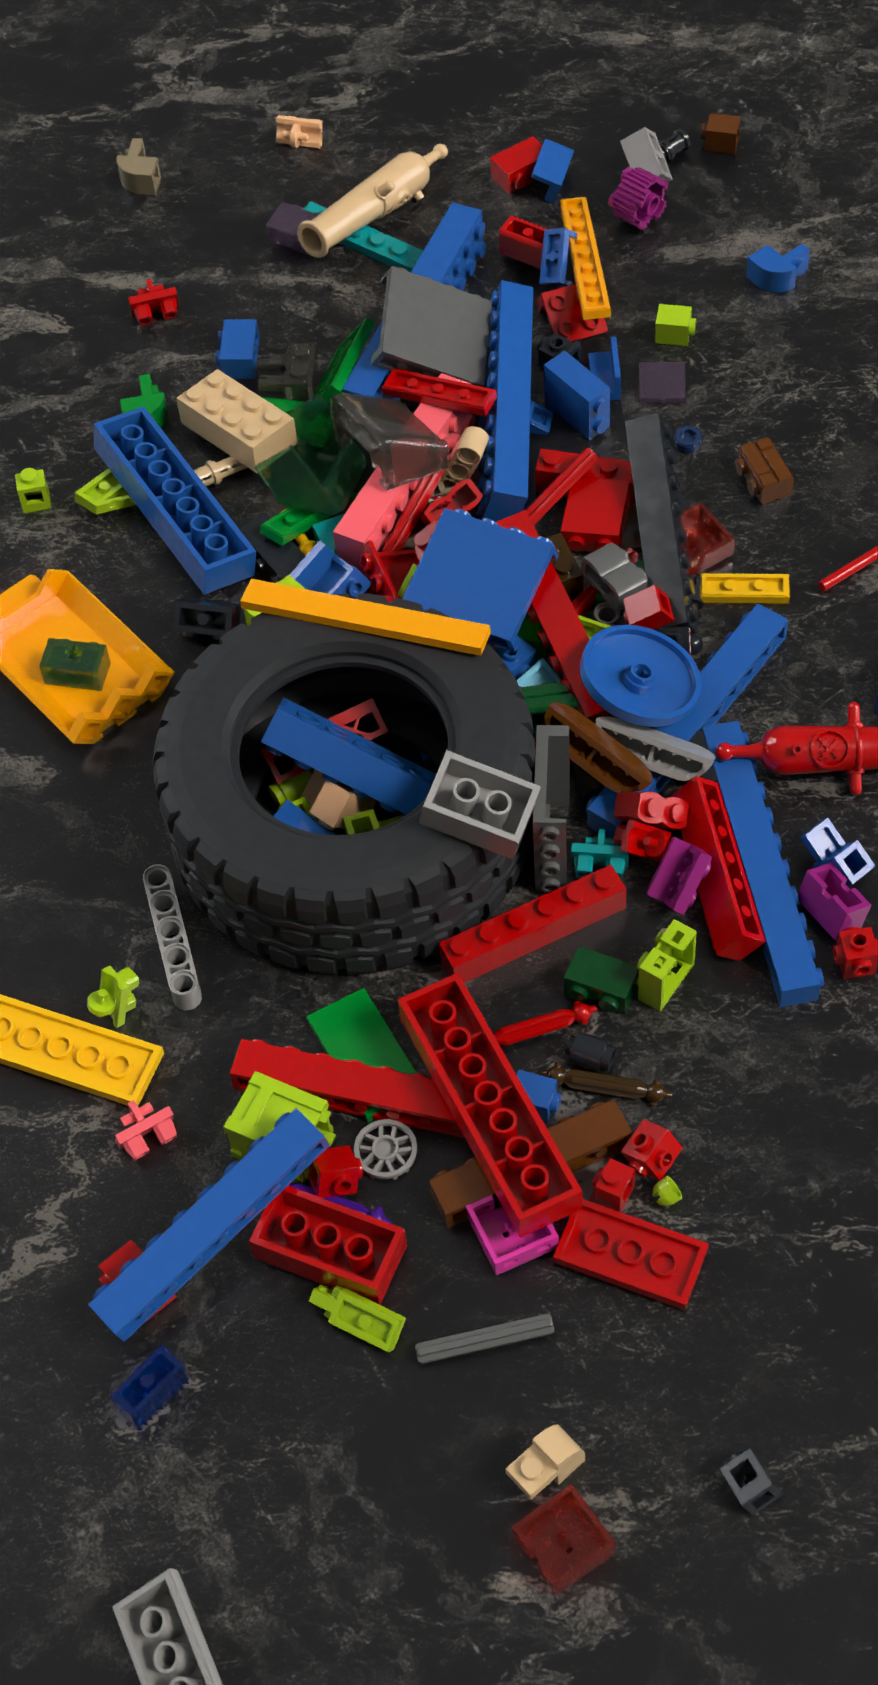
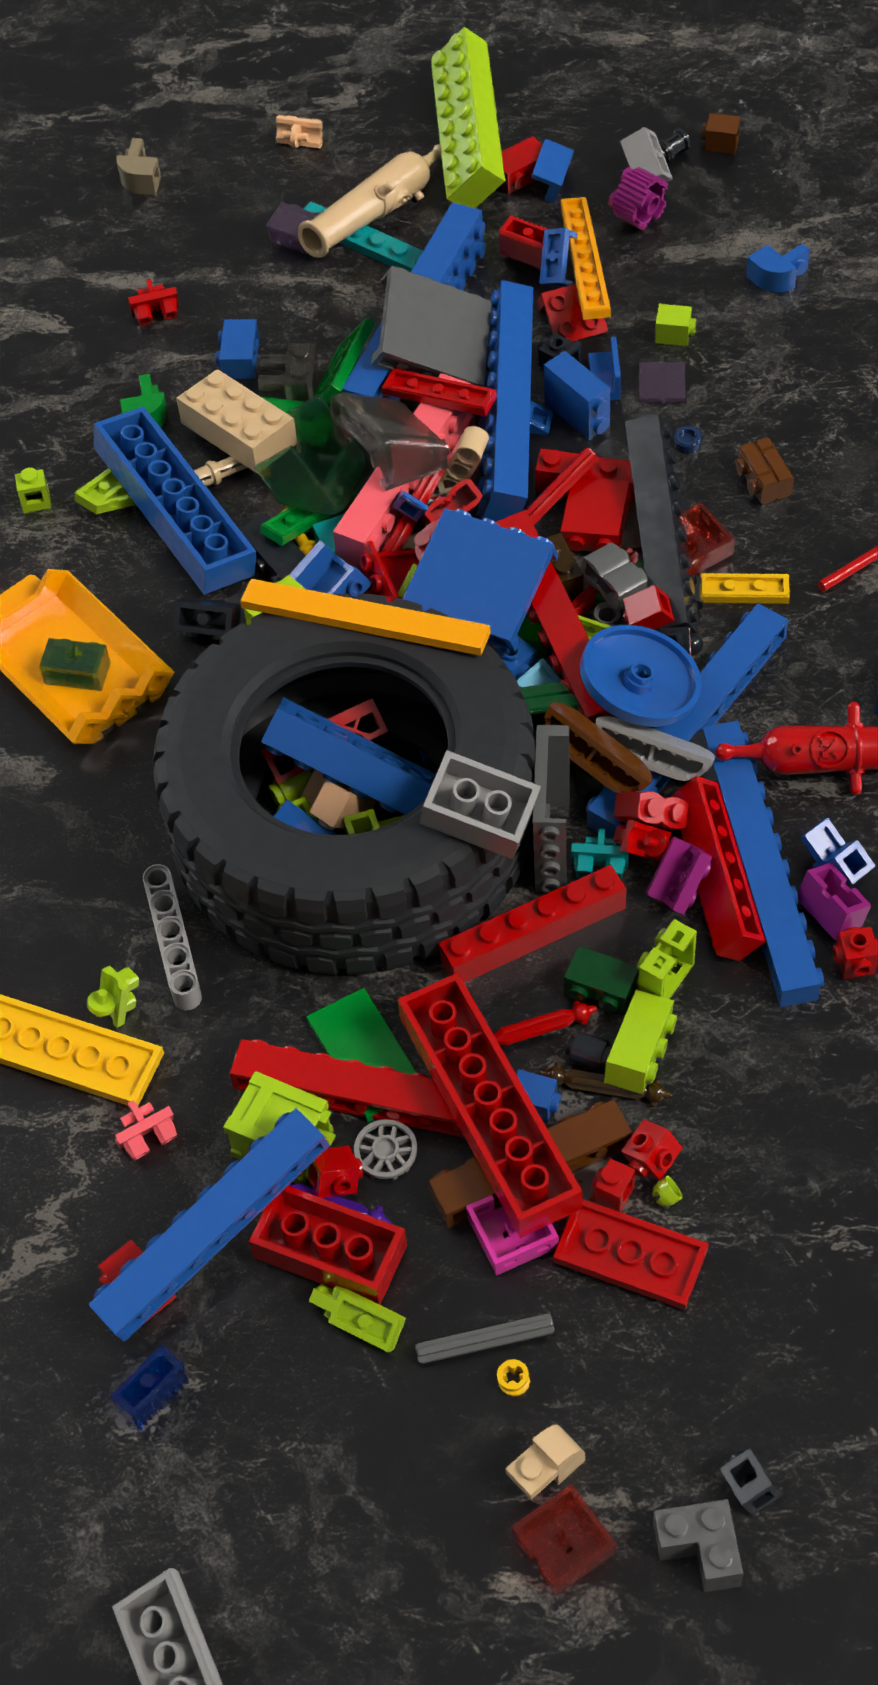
none -> blue slope [393,490,429,522]
none -> lime brick [431,27,505,208]
none -> yellow bush [497,1359,530,1396]
none -> lime brick [604,990,677,1094]
none -> flat silver brick [653,1499,743,1592]

